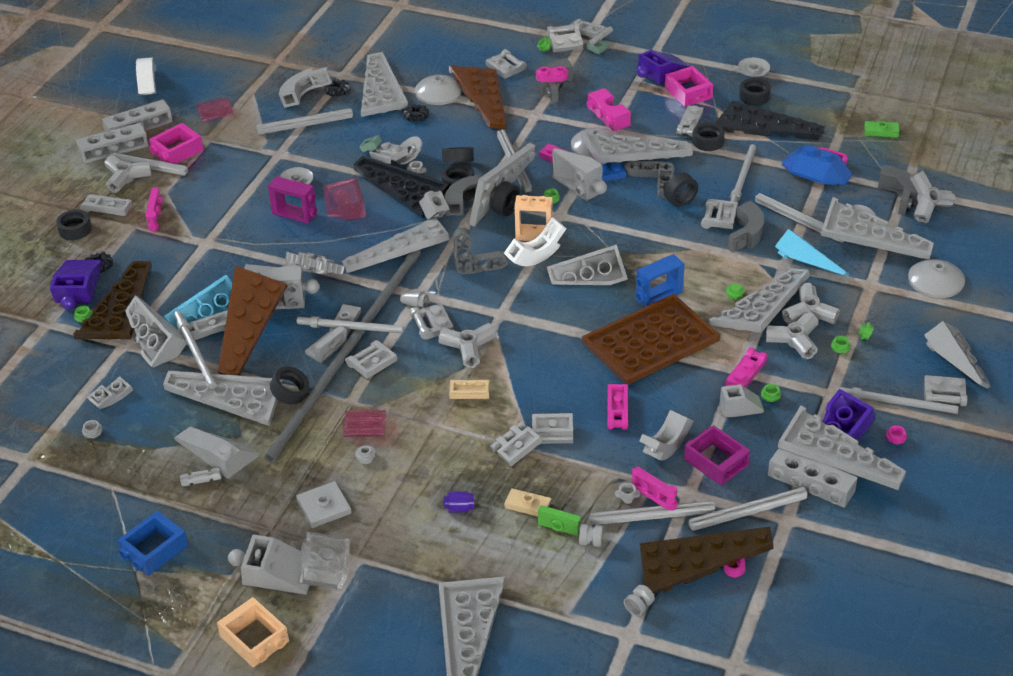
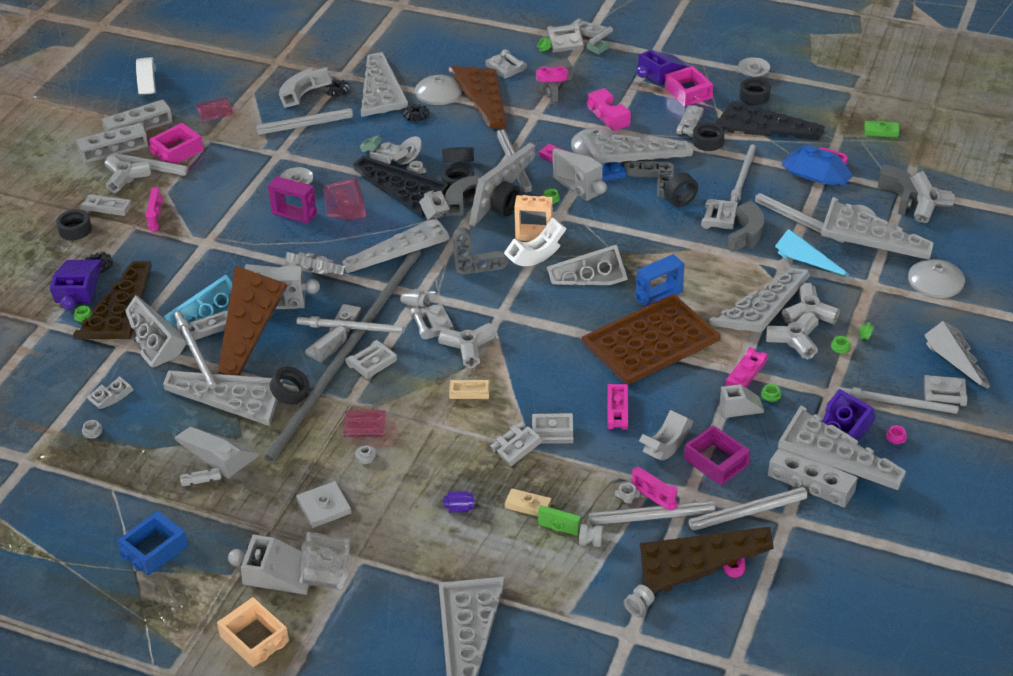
bright green plate [726,283,745,300] -> none

